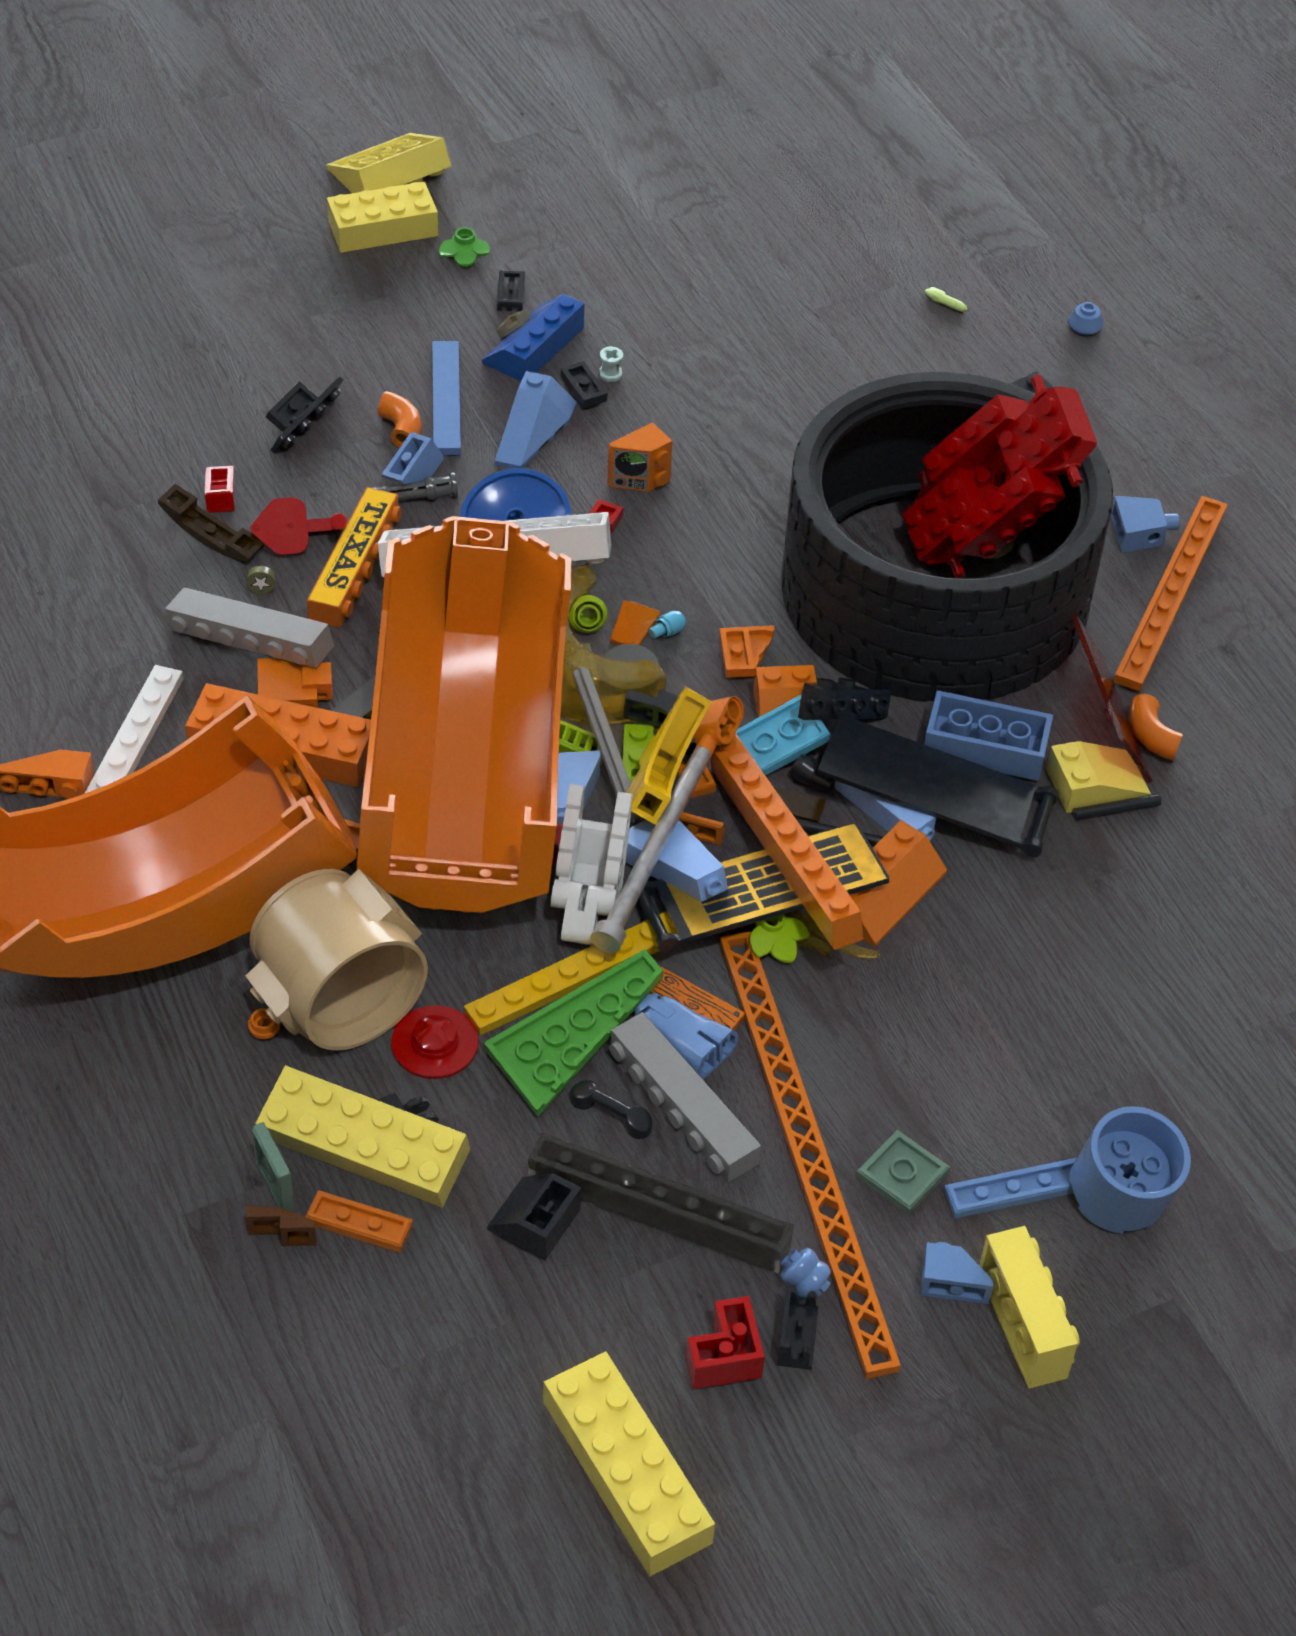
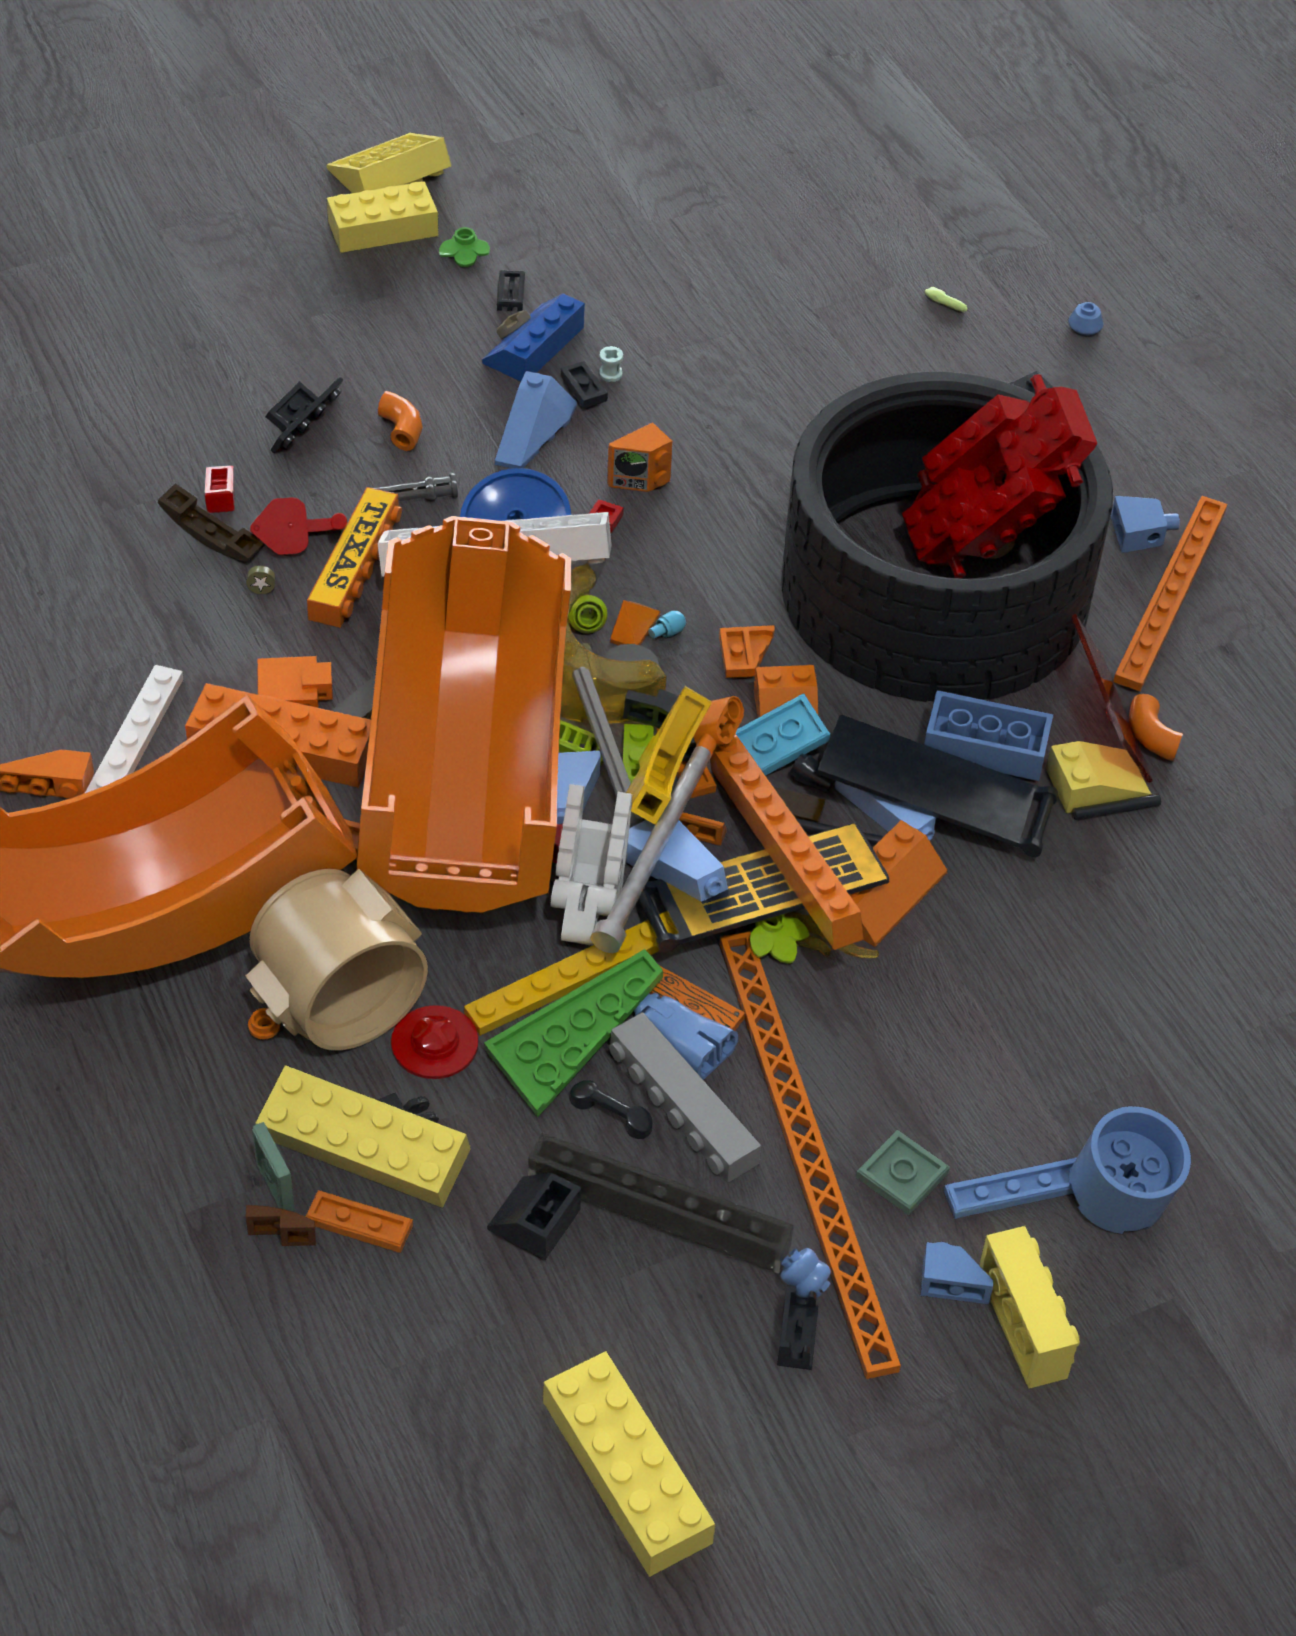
light grey brick [165,587,334,668] -> none
medium blue slope [382,432,444,484] -> none
medium blue tile [432,341,461,455] -> none
red brick [686,1296,765,1389] -> none
black bracket [798,678,892,720] -> none

